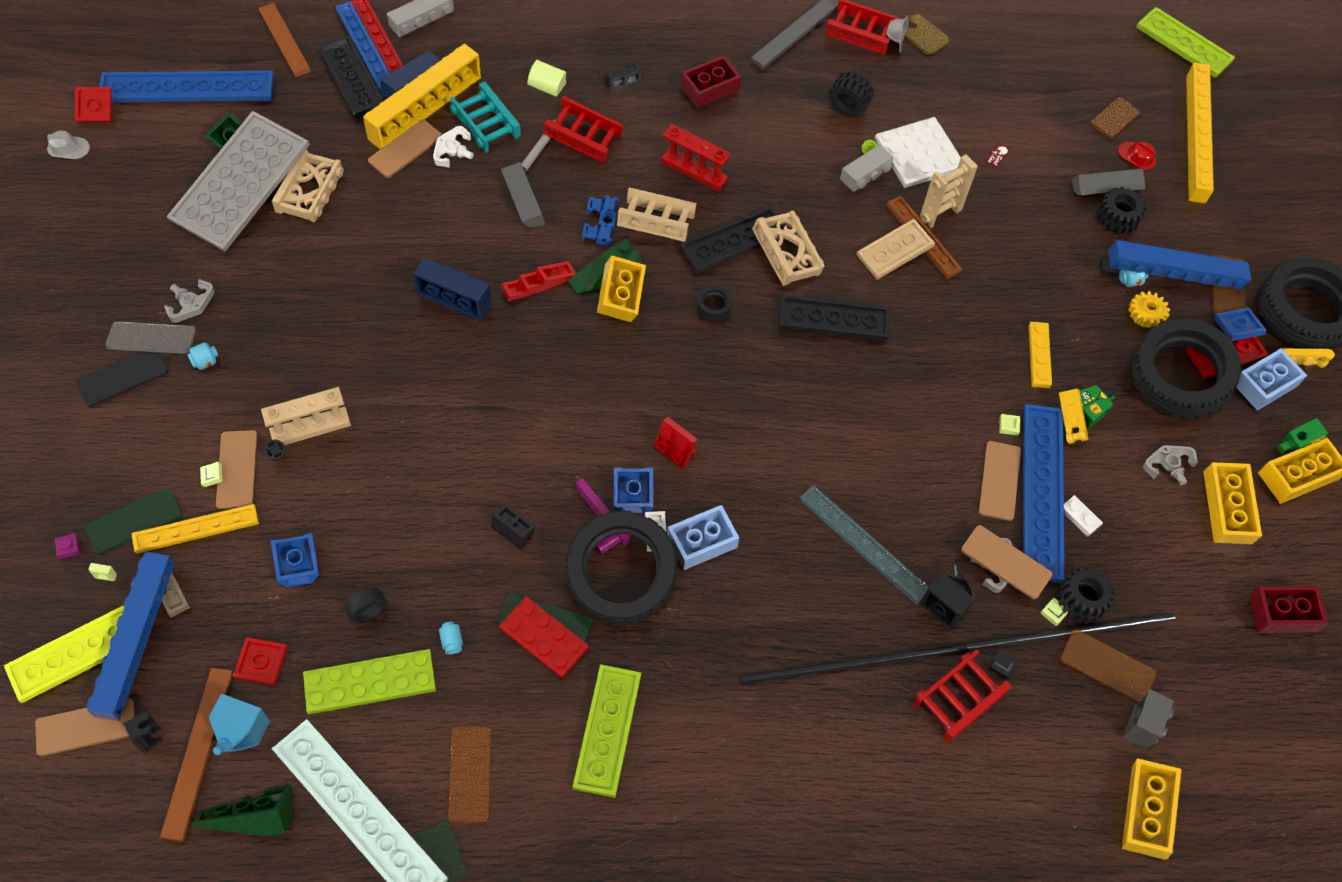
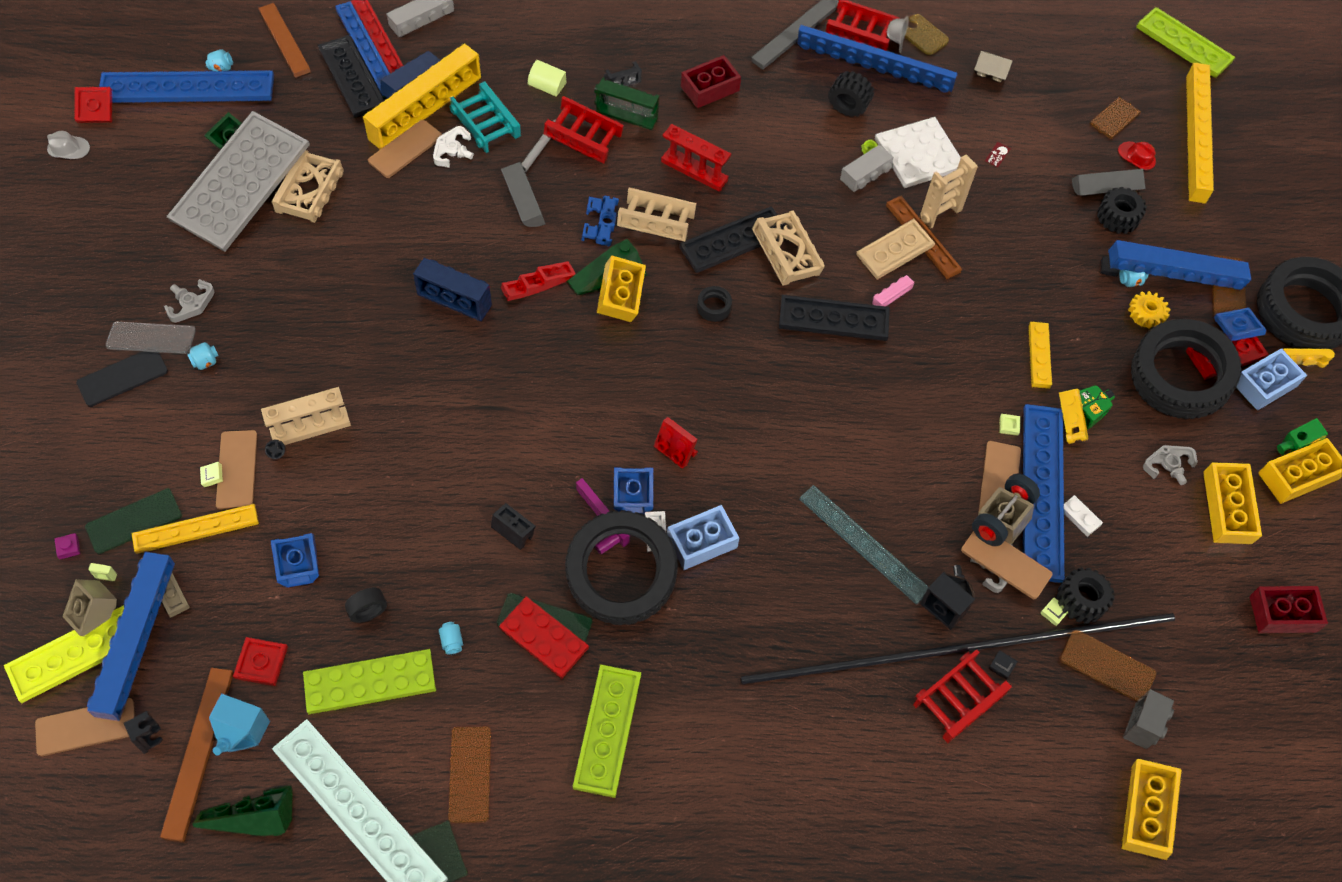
none -> dark tan slope [62,579,117,636]
none -> medium azure head [206,49,233,71]
none -> dark green door [594,78,659,130]
none -> blue plate [798,25,957,93]
none -> bright pink piece [872,275,914,306]
none -> brick [972,473,1040,546]
none -> slope [974,51,1012,82]

